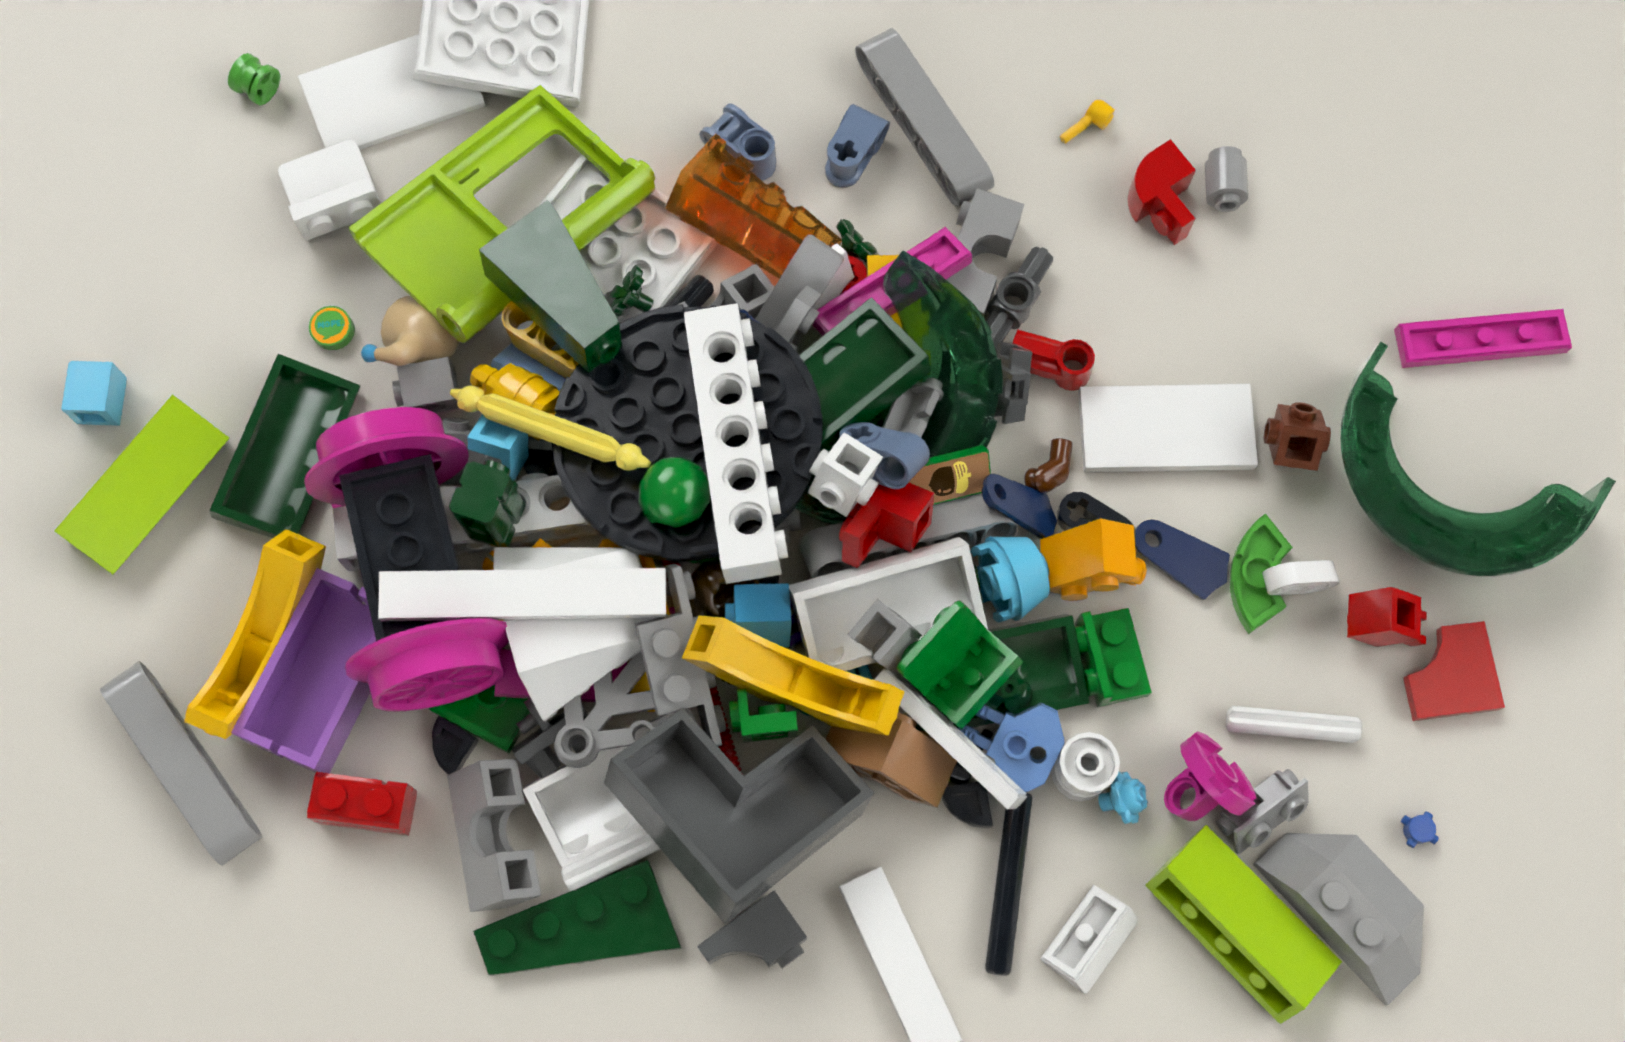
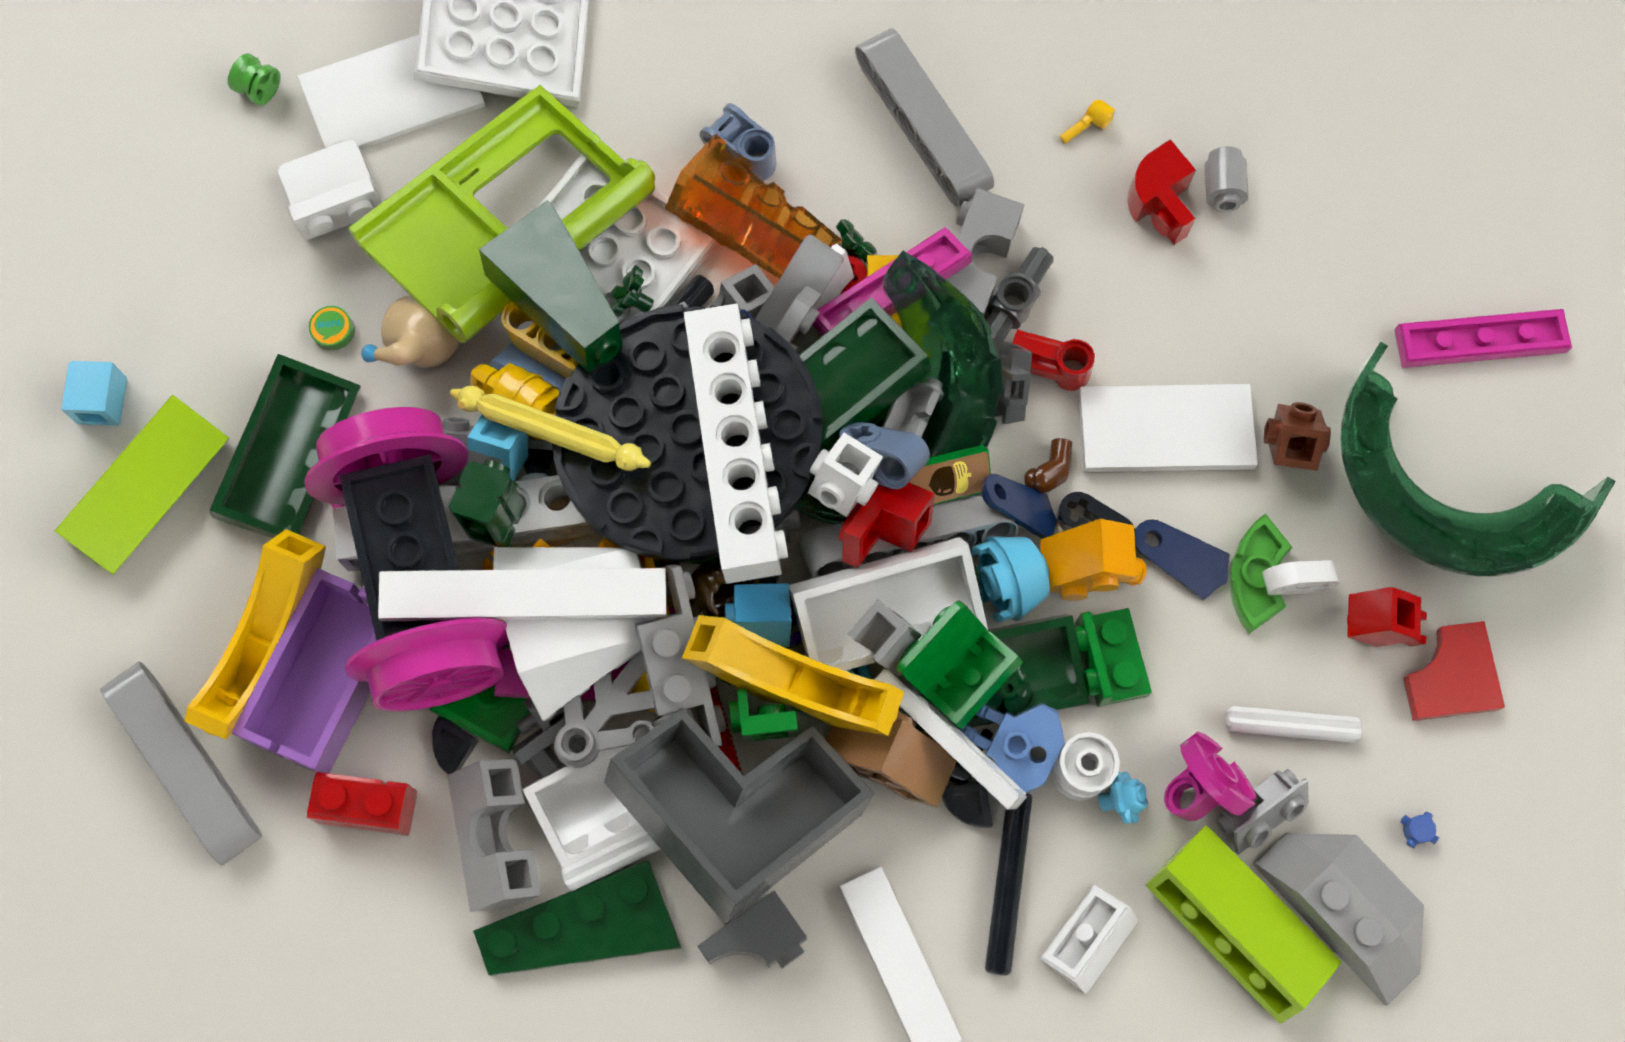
light grey brick [392,357,459,413] -> none
green hair [638,457,710,528] -> none
sand blue piece [825,104,890,188] -> none

